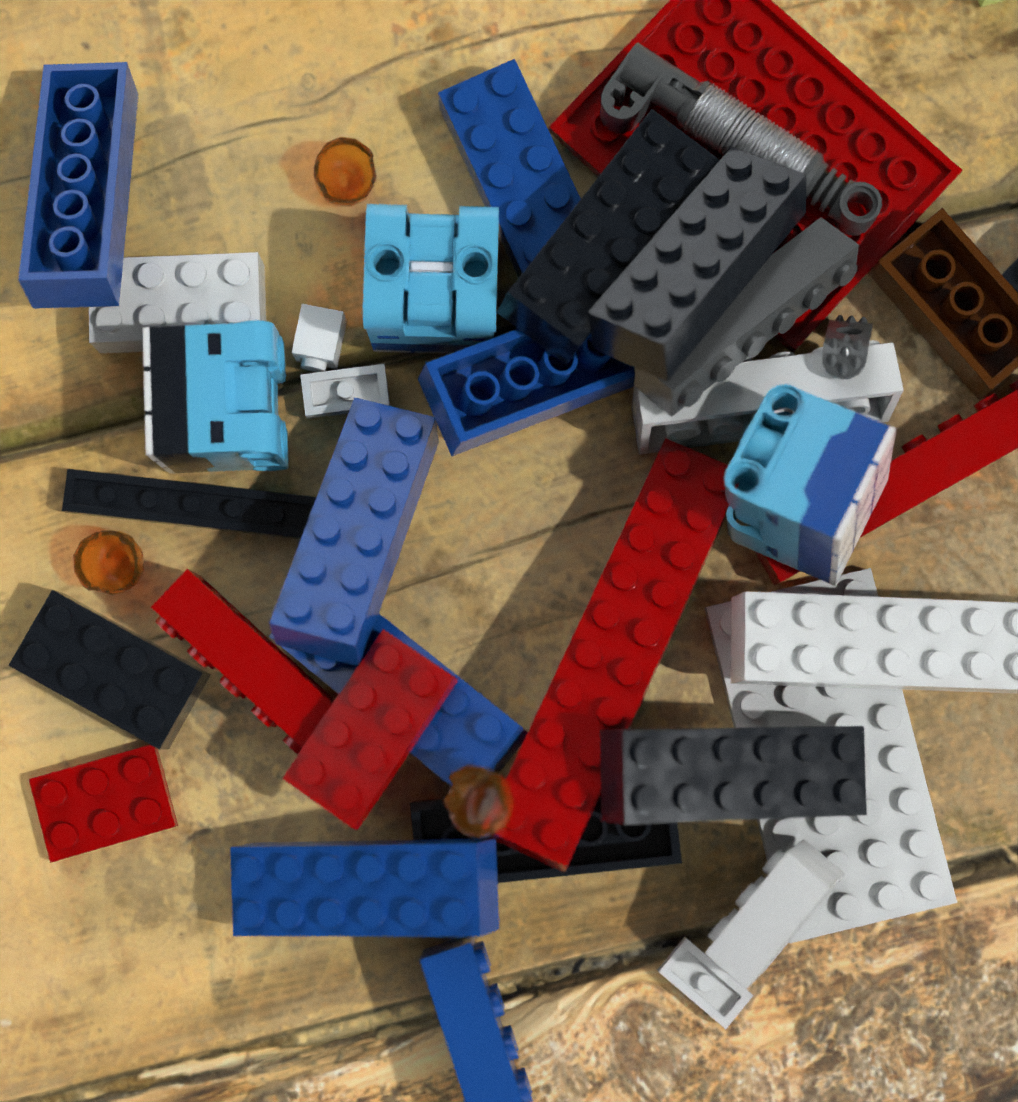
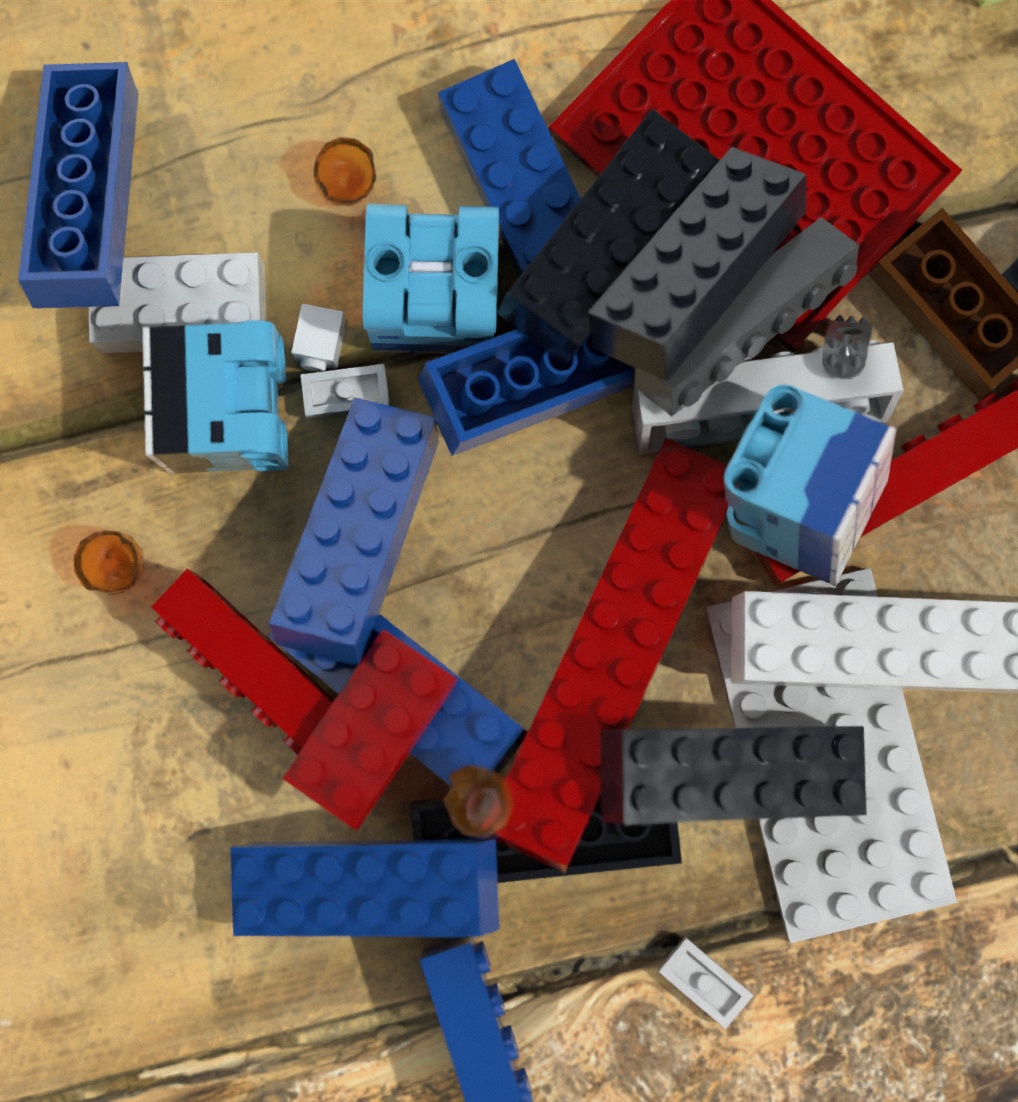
black brick [8,590,211,750] -> none
red plate [29,745,178,863] -> none
black plate [62,469,316,539] -> none
dark grey piece [600,43,882,235] -> none
white brick [705,839,845,990] -> none

